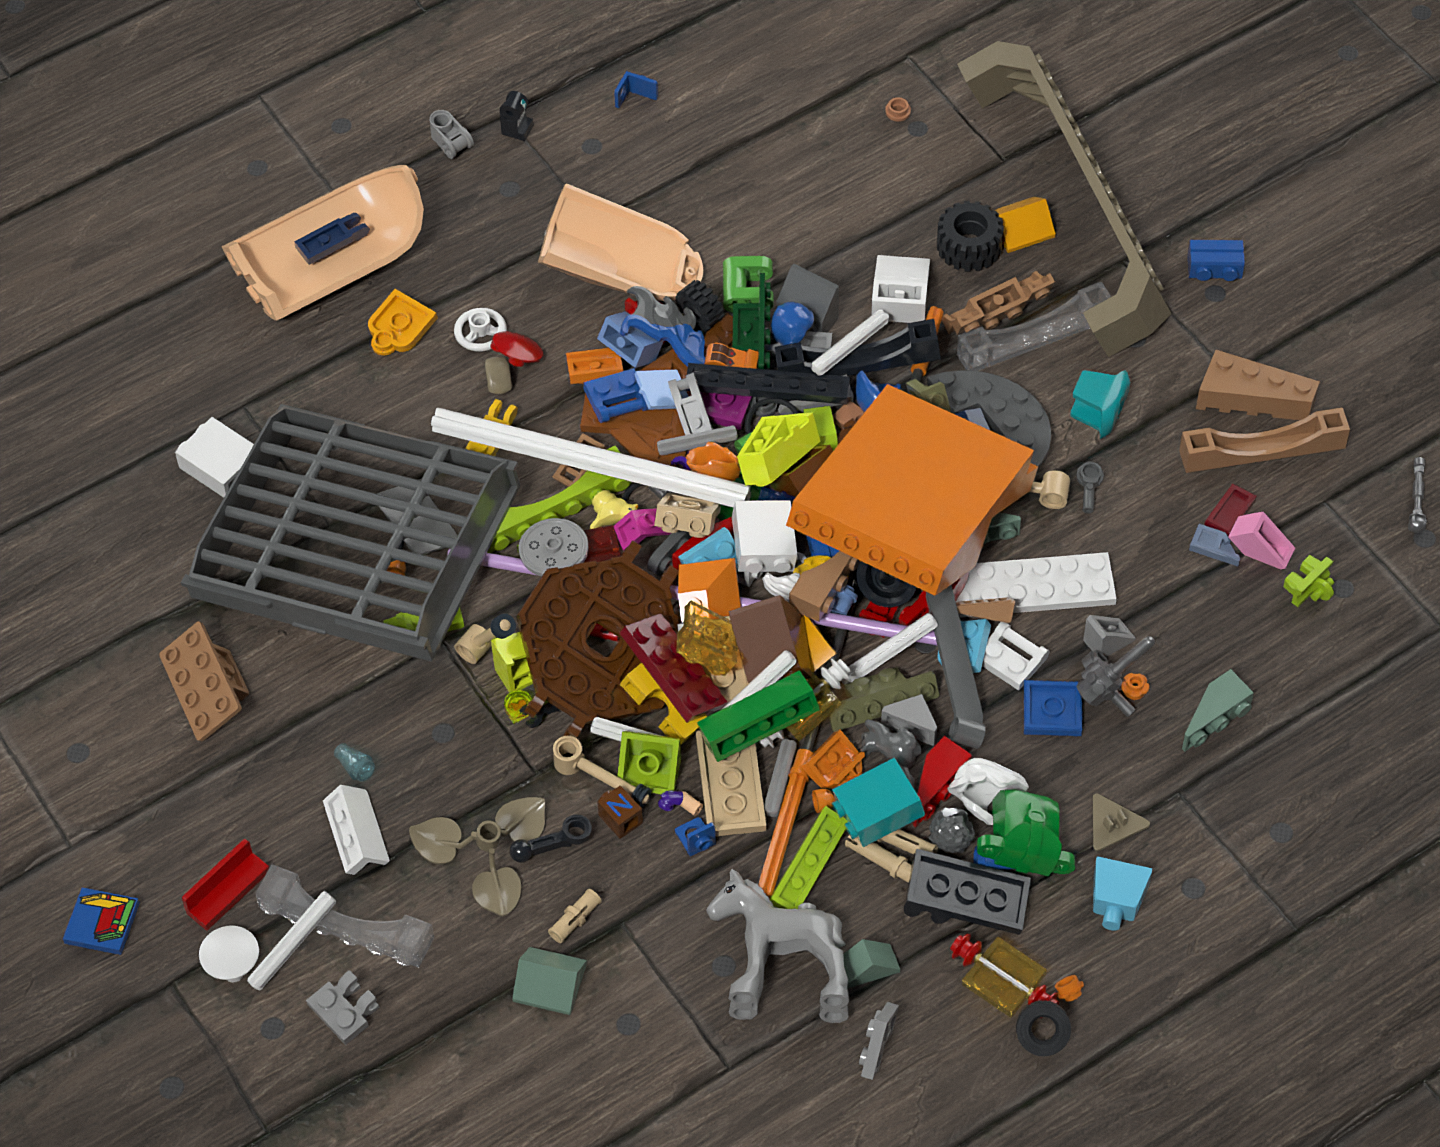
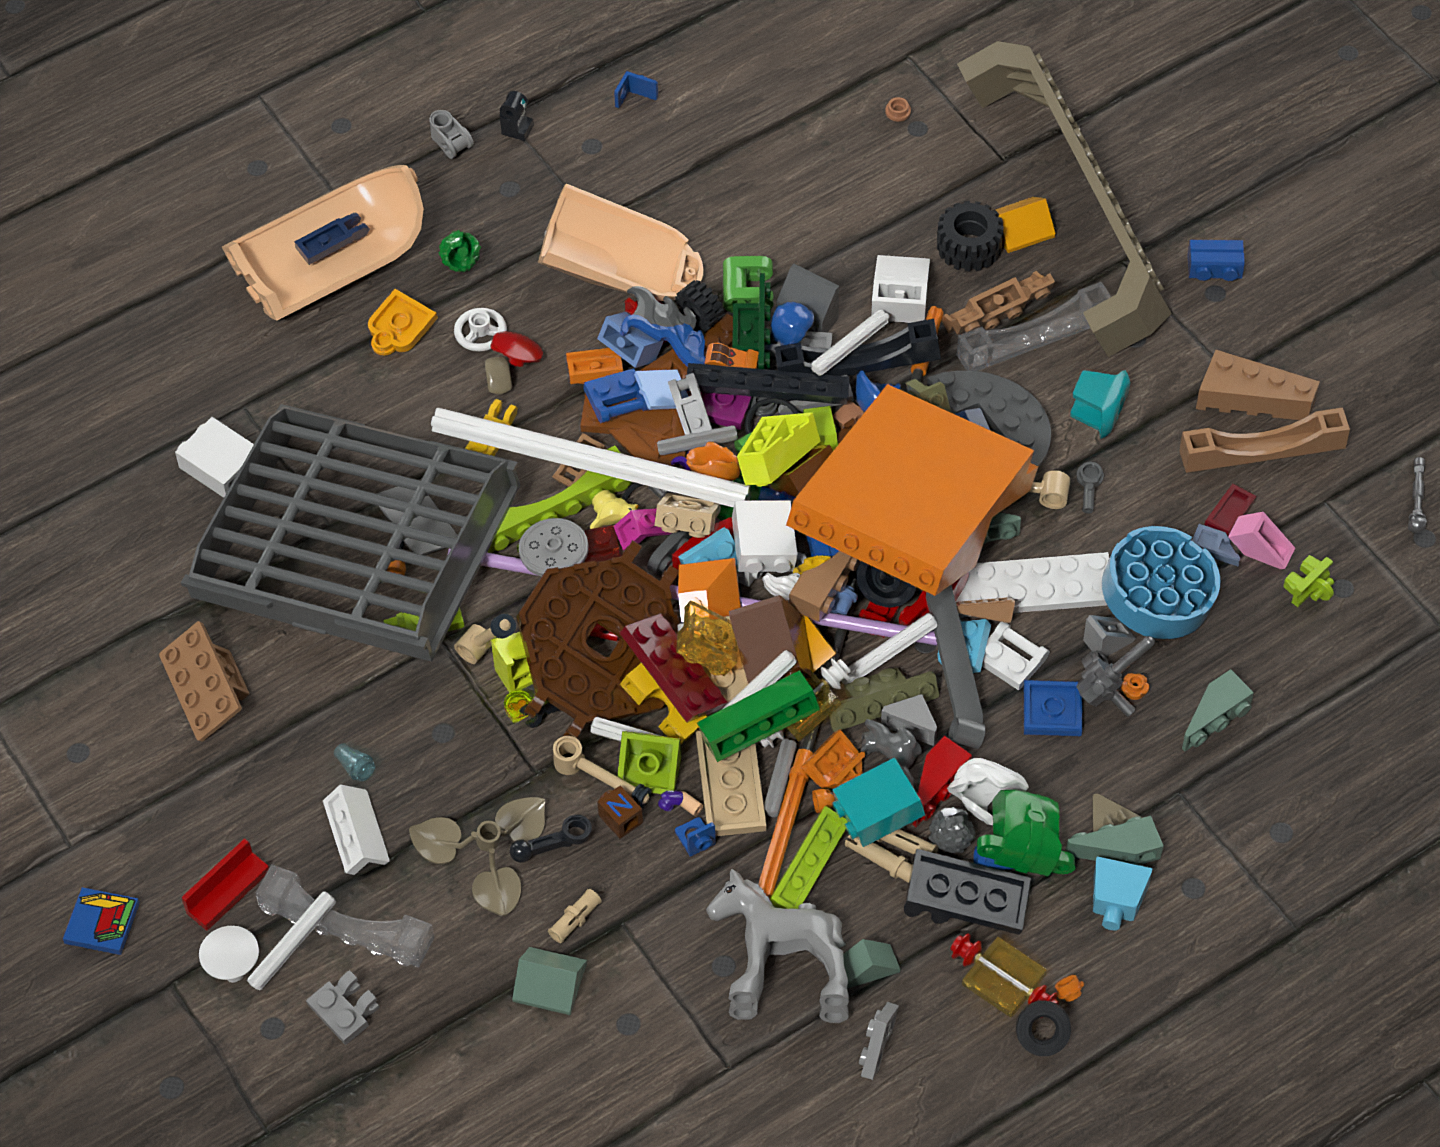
none -> green piece [439,230,481,272]
none -> sand green slope [1066,816,1163,865]
none -> dark azure brick [1102,526,1220,639]

